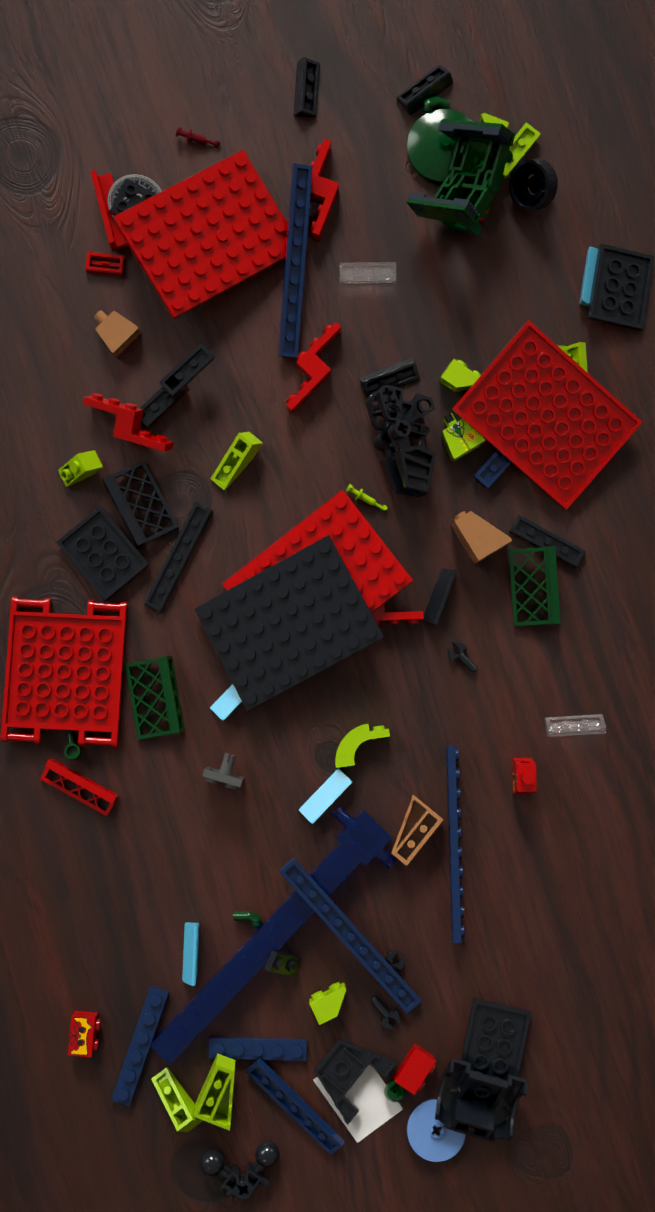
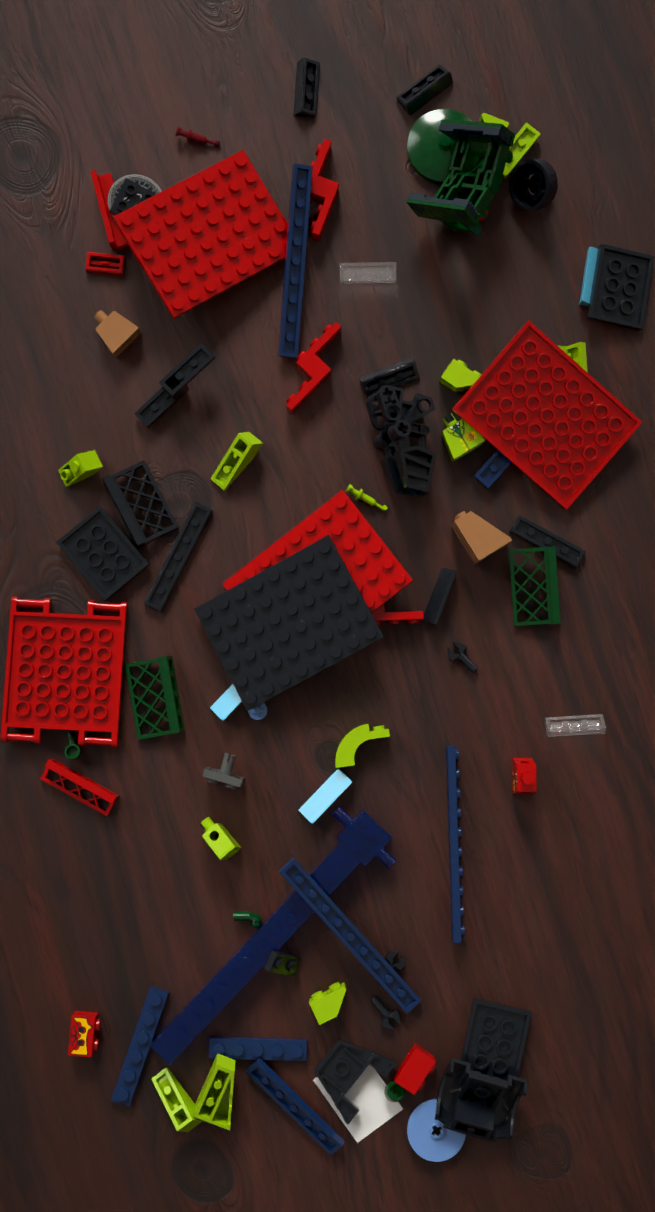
red bracket [83,393,174,452] -> none
medium azure slope [182,922,200,986] -> none
black piece [200,1141,280,1202] -> none
medium nougat wedge [392,795,444,866] -> none
dark green arm [423,96,451,112] -> none
none -> lime torso [200,817,242,860]
none -> medium blue tile [248,703,268,720]

